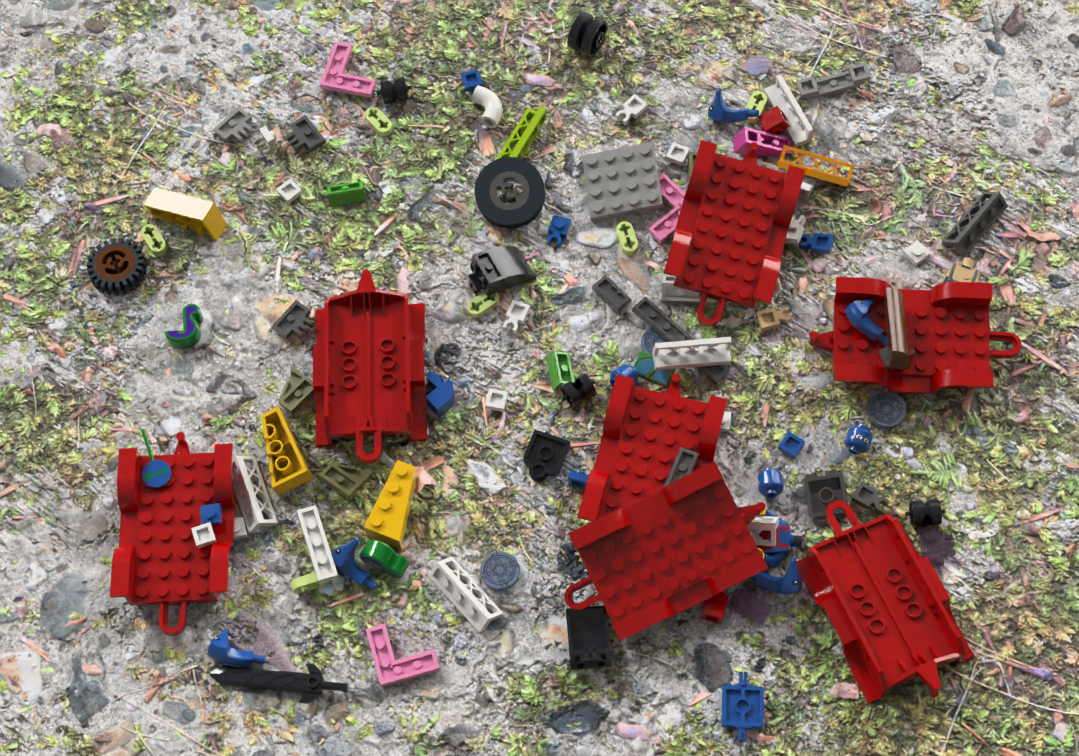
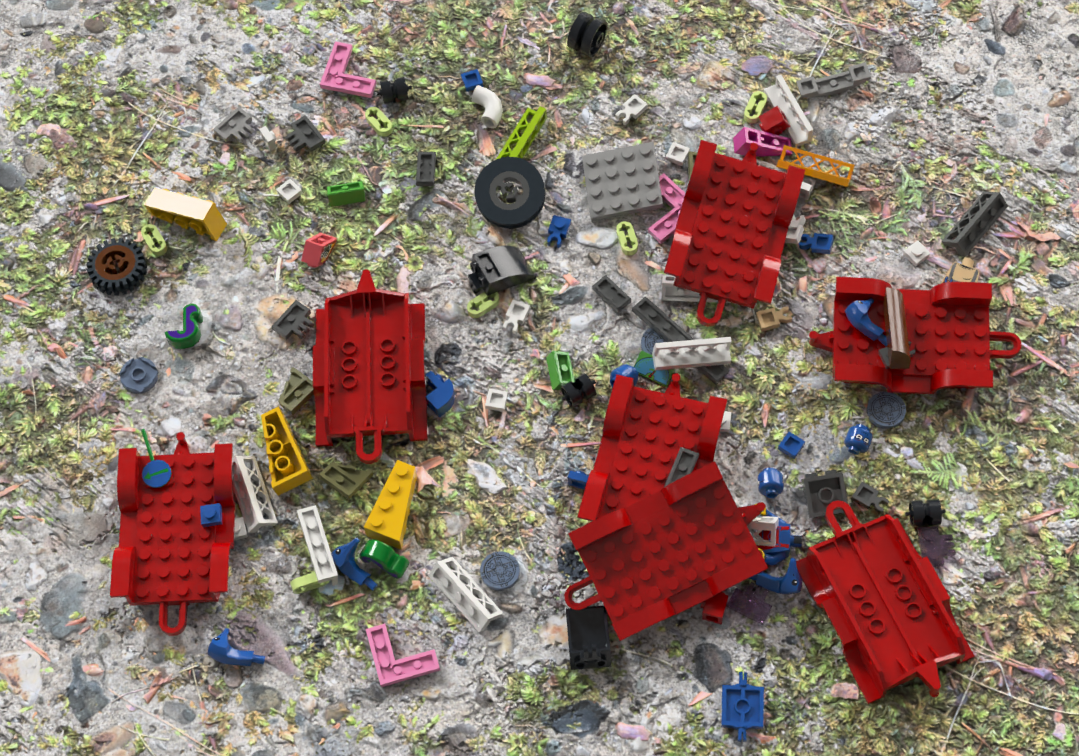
white plate [191,522,217,549] -> none
black sword [210,664,349,704] -> none
black plate [523,429,571,482] -> none
blue animal [708,88,759,123] -> none
none -> sand blue tile [120,357,158,394]
none -> coral slope [301,233,337,268]
none -> dark grey plate [416,152,436,186]

